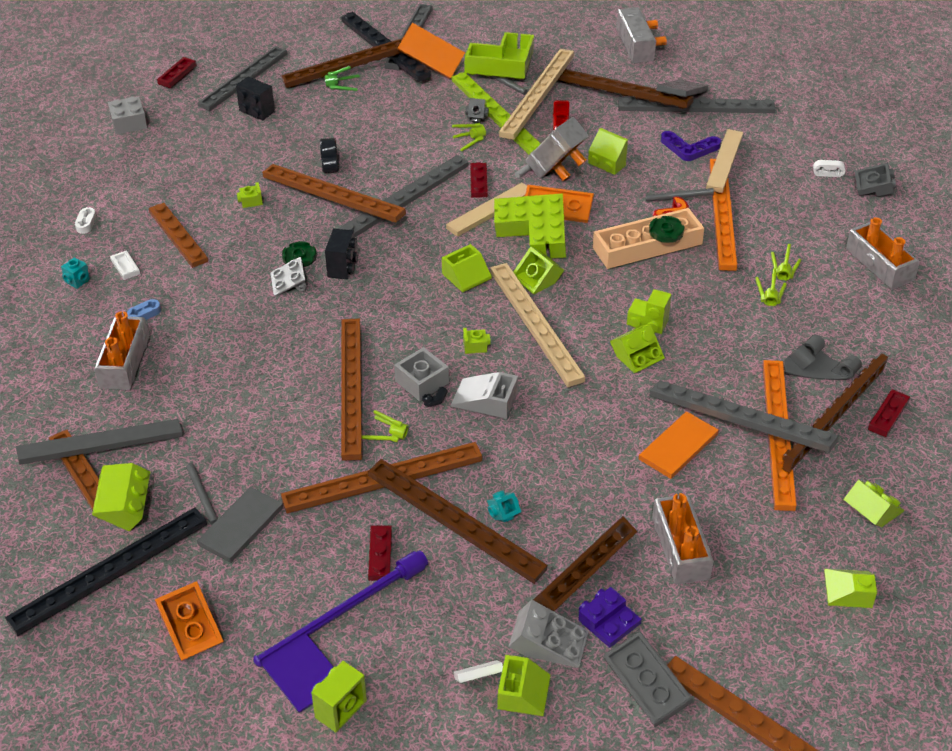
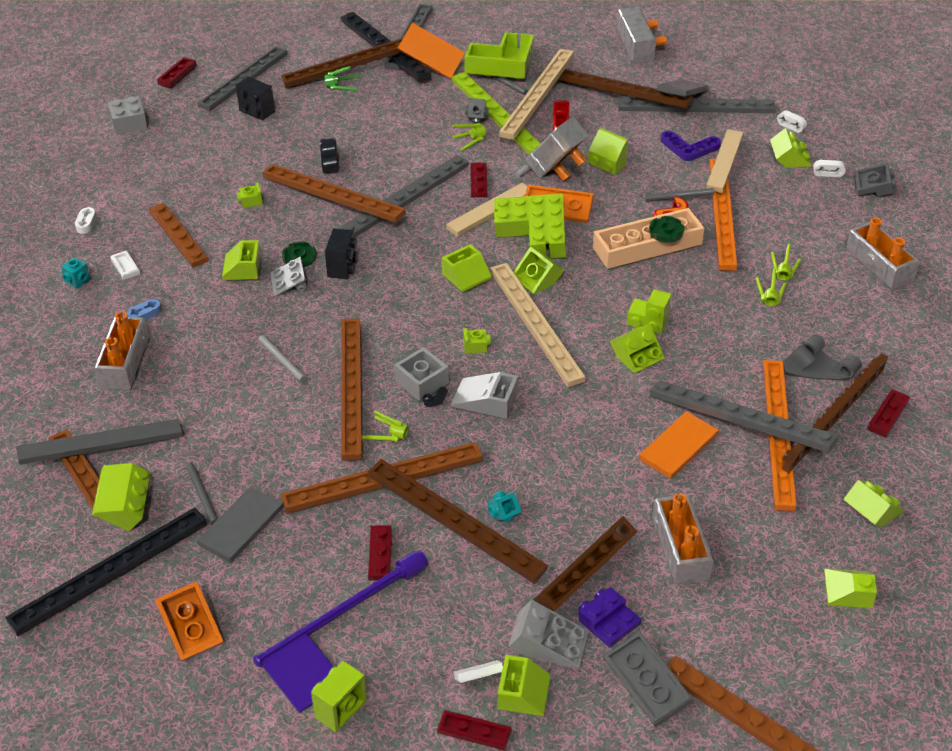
none -> lime slope [222,240,261,280]
none -> light grey bar [259,335,306,382]
none -> dark red tile [437,710,512,751]
none -> lime slope [770,128,812,168]
none -> white beam [777,110,807,133]

